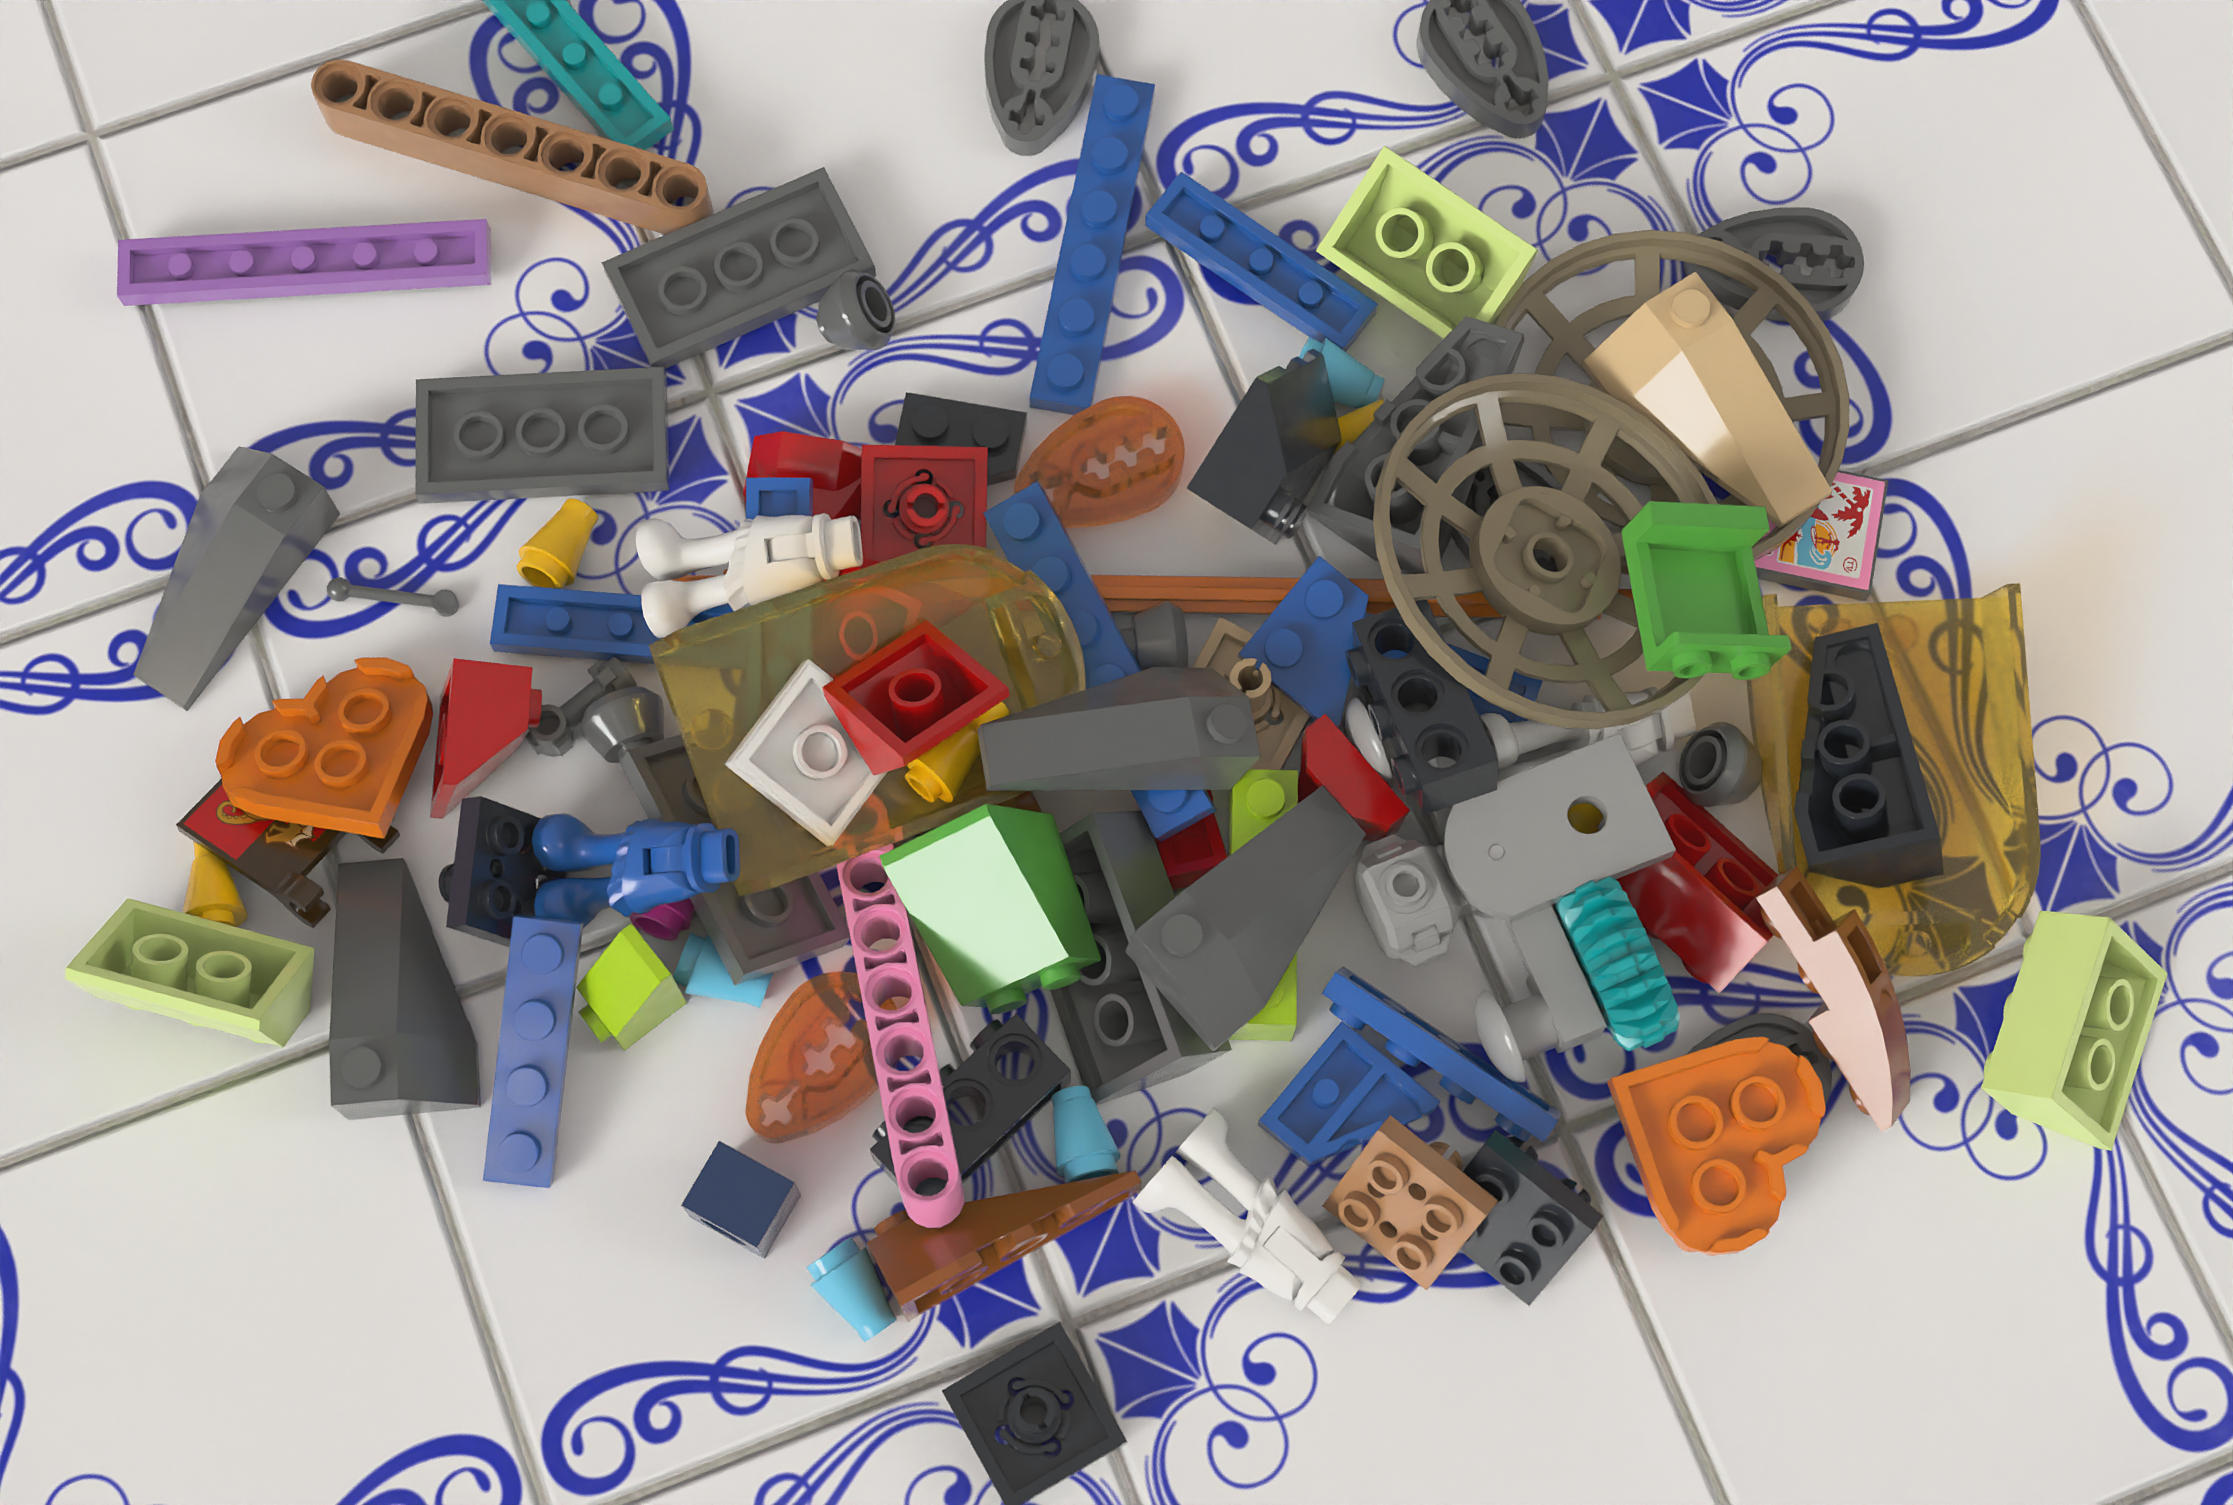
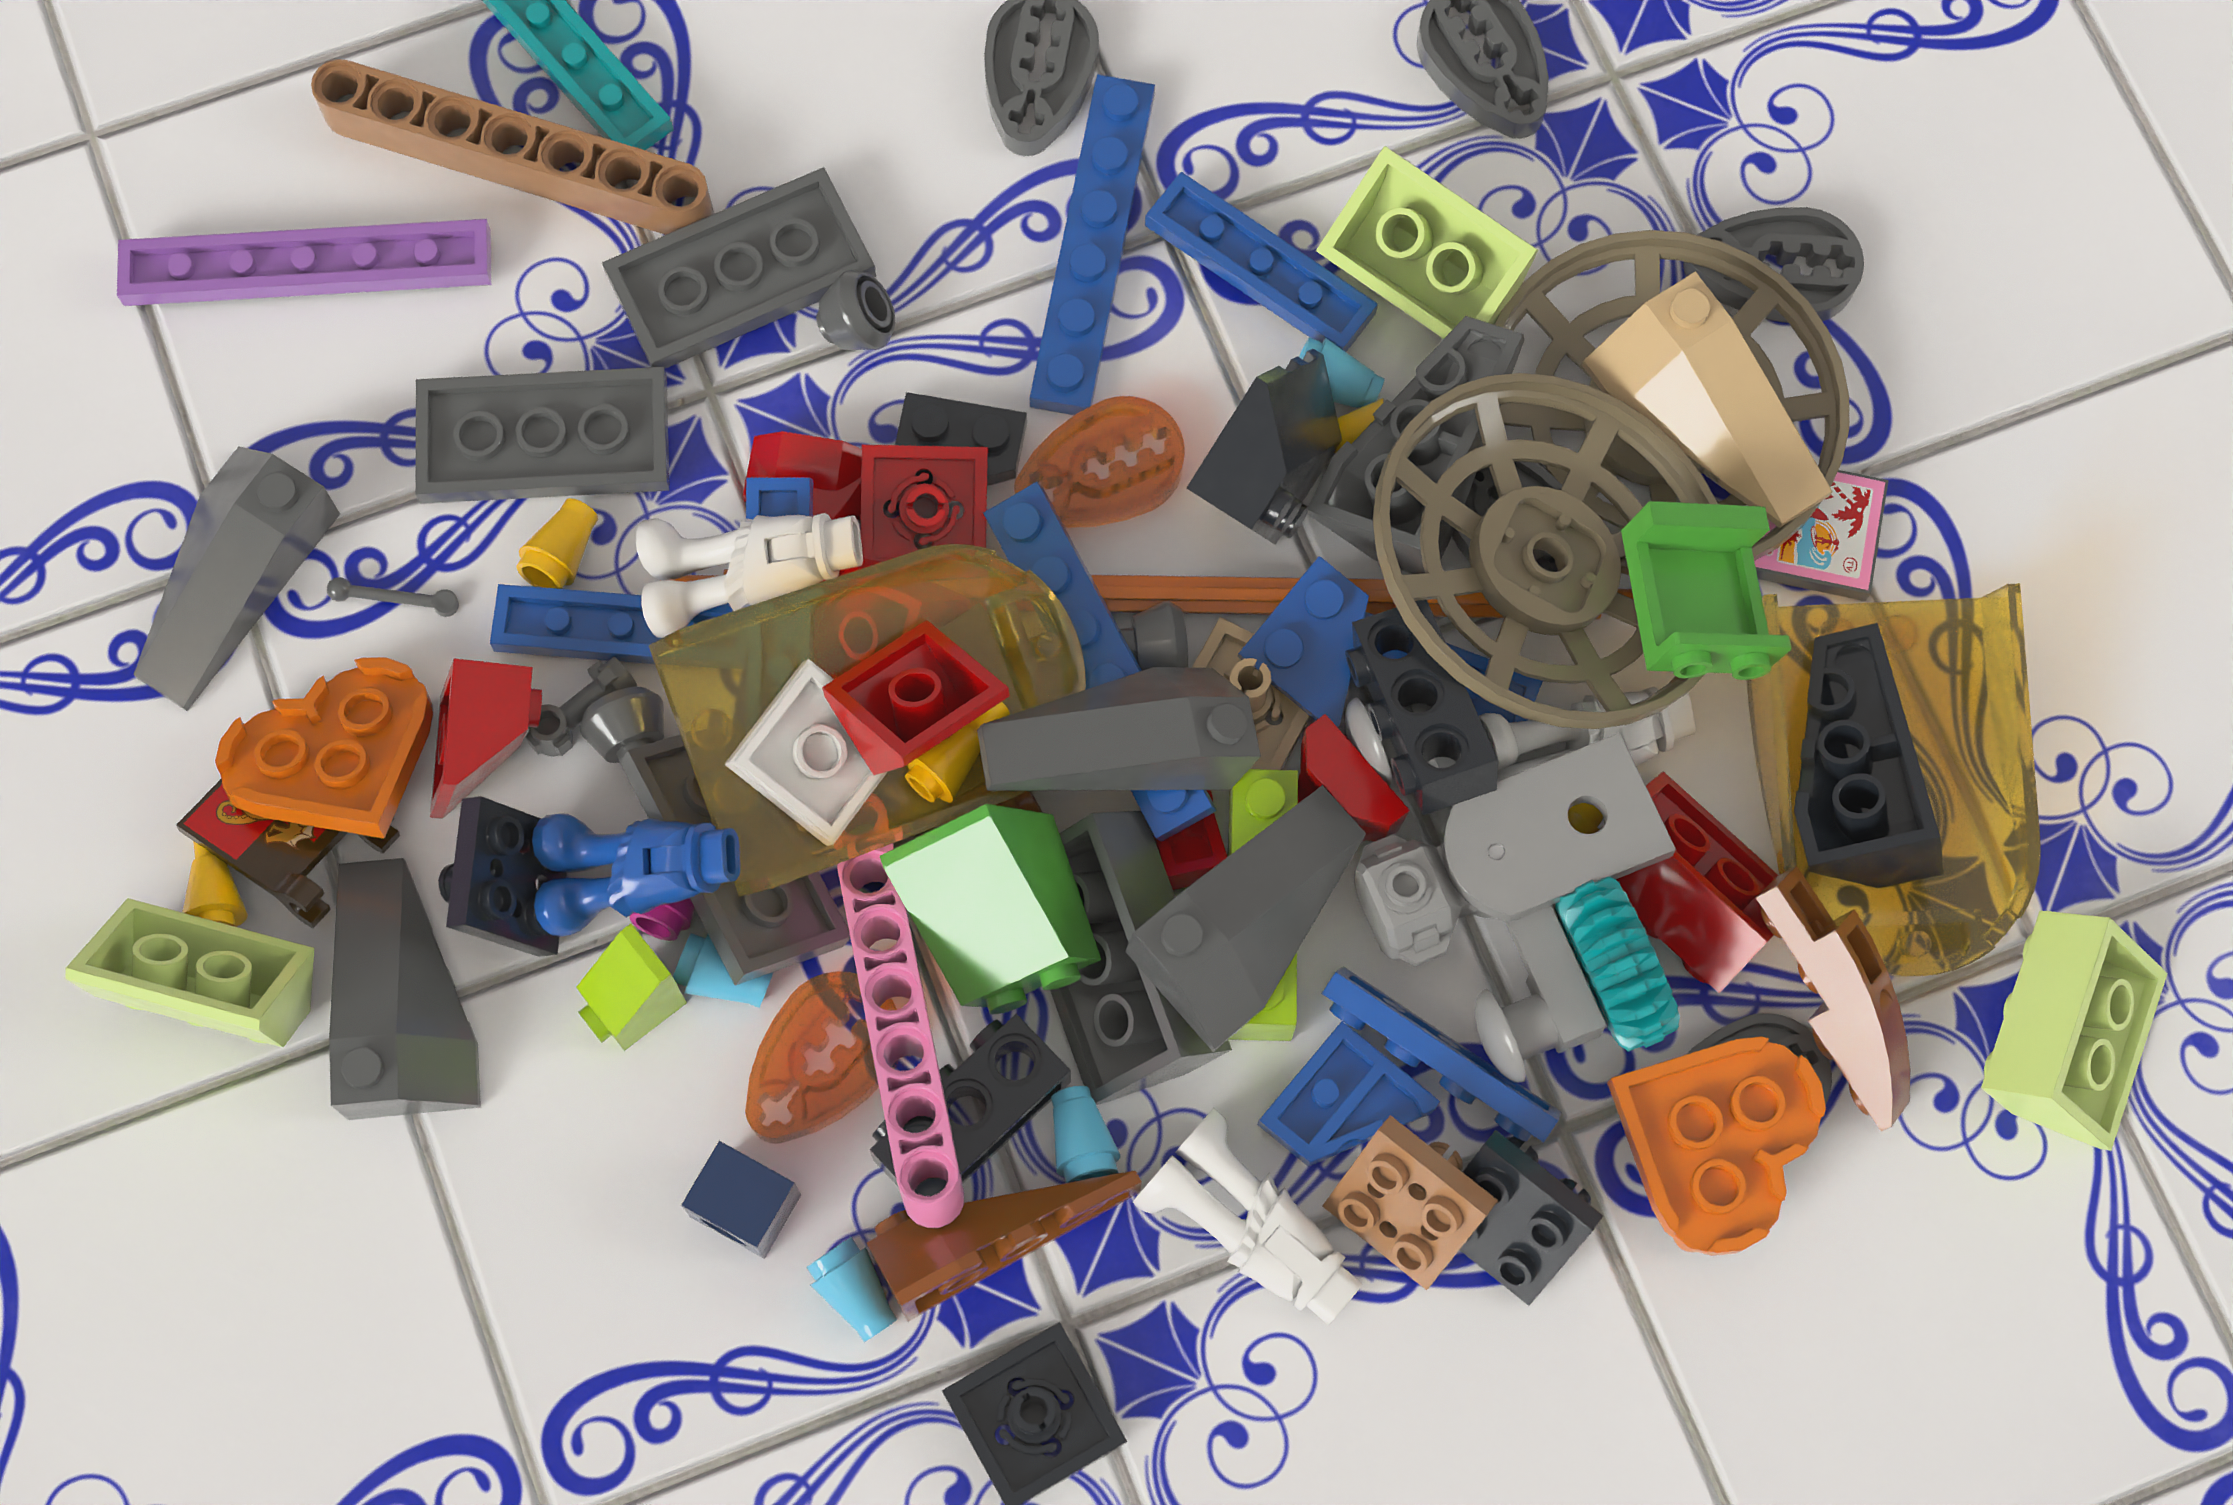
plate [483,914,583,1188] -> none
dark grey cone [1679,722,1762,807] -> none

